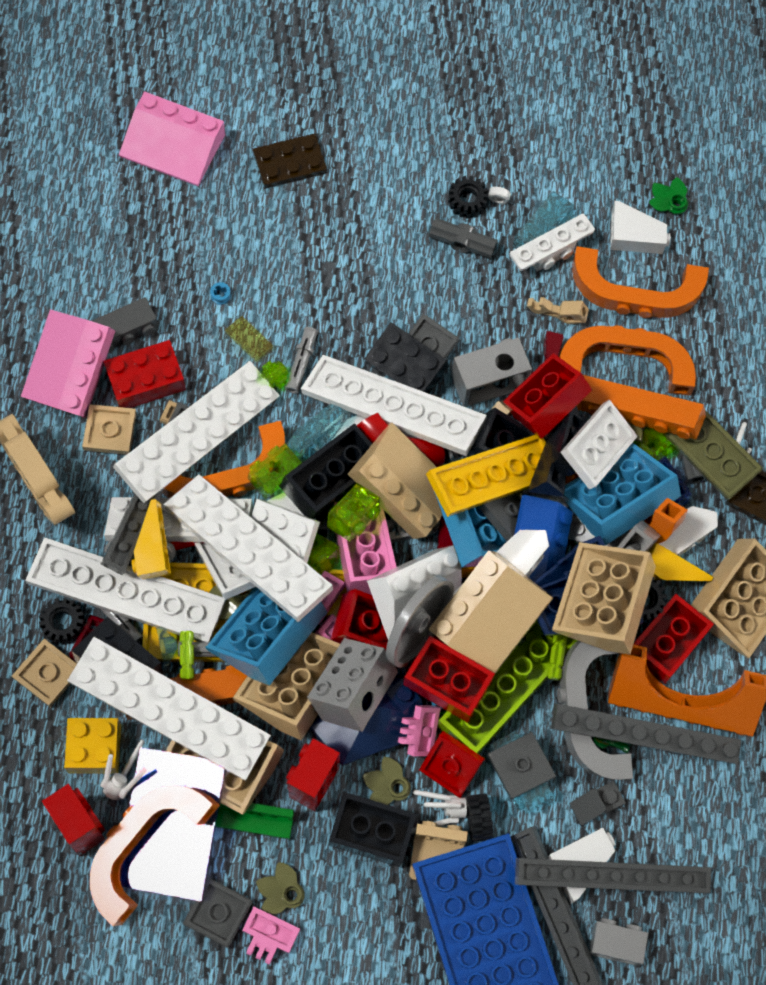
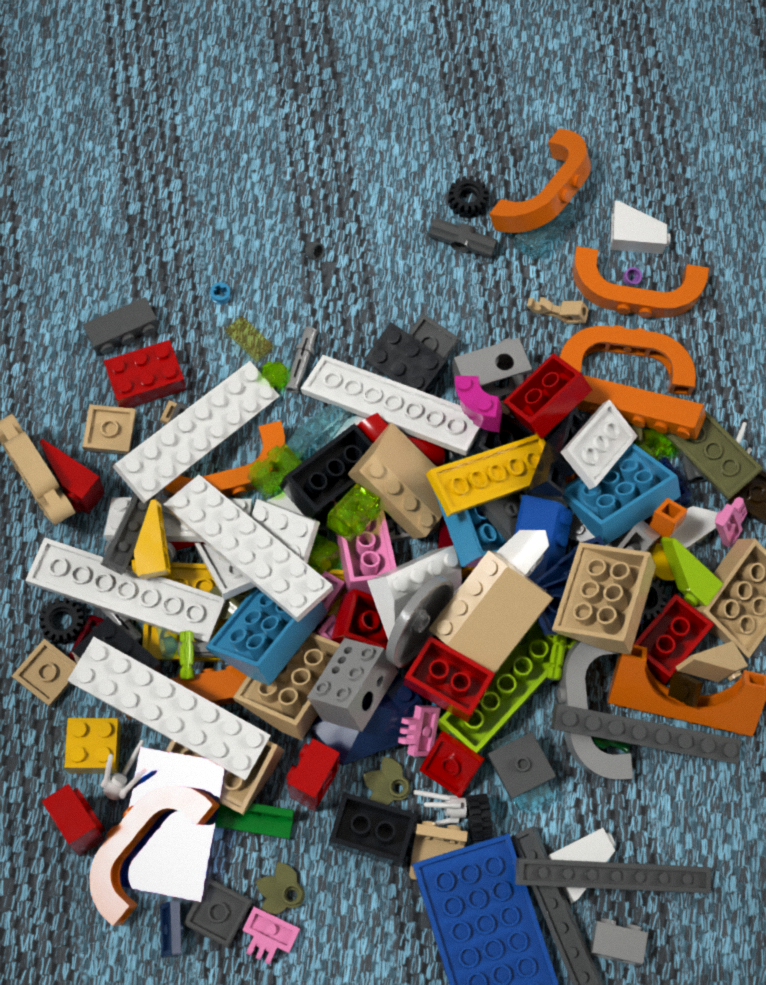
bright pink slope [21,309,115,418] -> none
bright pink slope [119,91,225,186] -> none
dark brown plate [253,133,327,189] -> none
white tile [488,187,511,204] -> none
white bracket [510,214,595,271] -> none
dark red slope [544,331,564,362] -> none
dark grey slope [569,781,626,826] -> none
green plate [649,177,688,215] -> none
none -> red slope [39,439,105,515]
none -> dark blue plate [160,901,183,958]
none -> dark grey hinge [305,242,325,261]
none -> dark pink brick [455,376,503,432]
none -> orange arch [489,128,591,233]
none -> medium lavender hinge [623,267,642,286]
none -> lime slope [660,537,723,606]
none -> dark brown bracket [668,671,704,707]
none -> tan slope [676,641,748,682]
none -> bright pink hinge [715,497,747,548]

